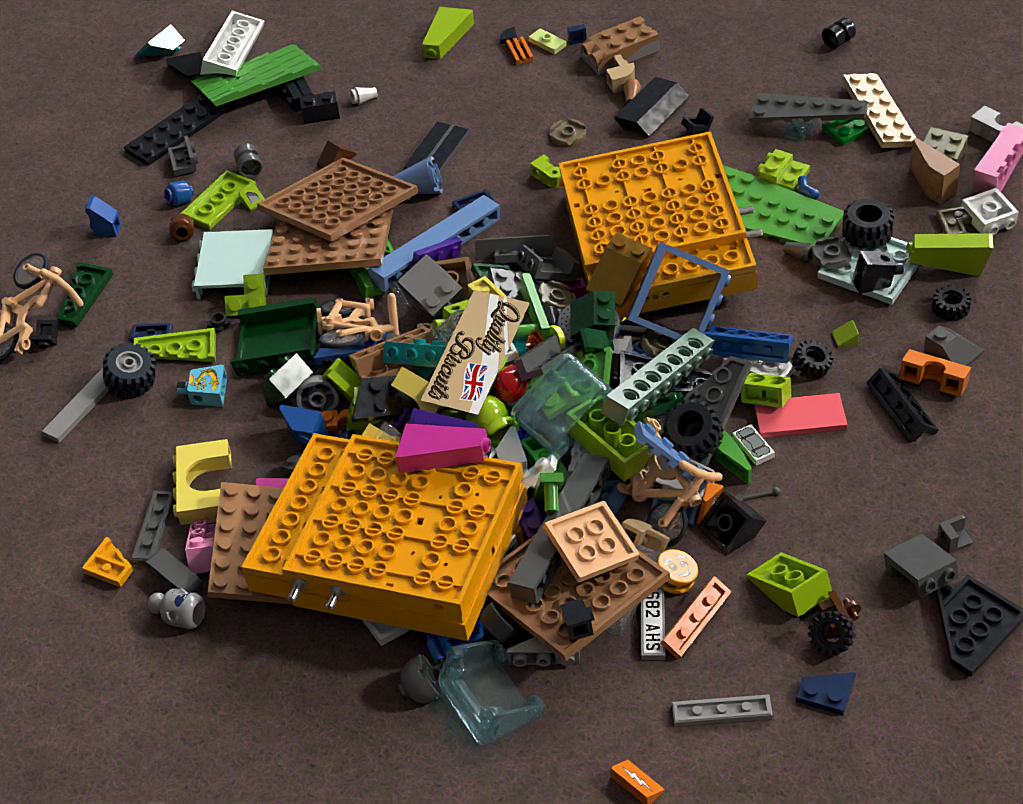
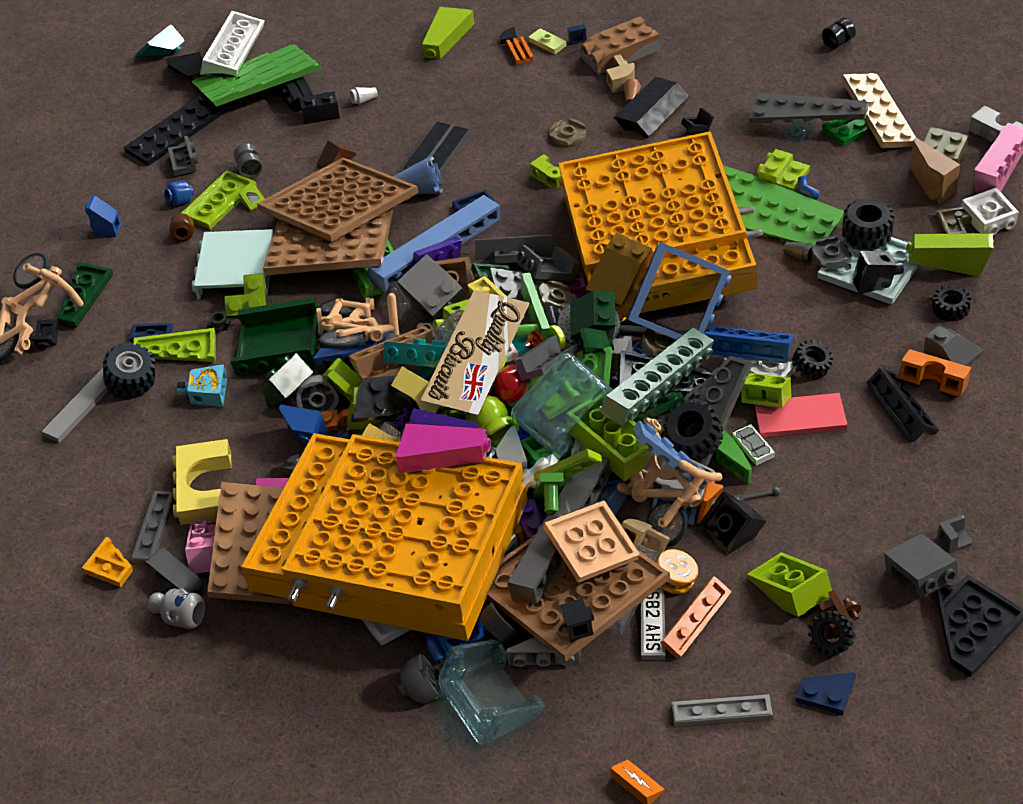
lime slope [832,320,859,348] -> none
none -> lime tile [534,449,602,482]

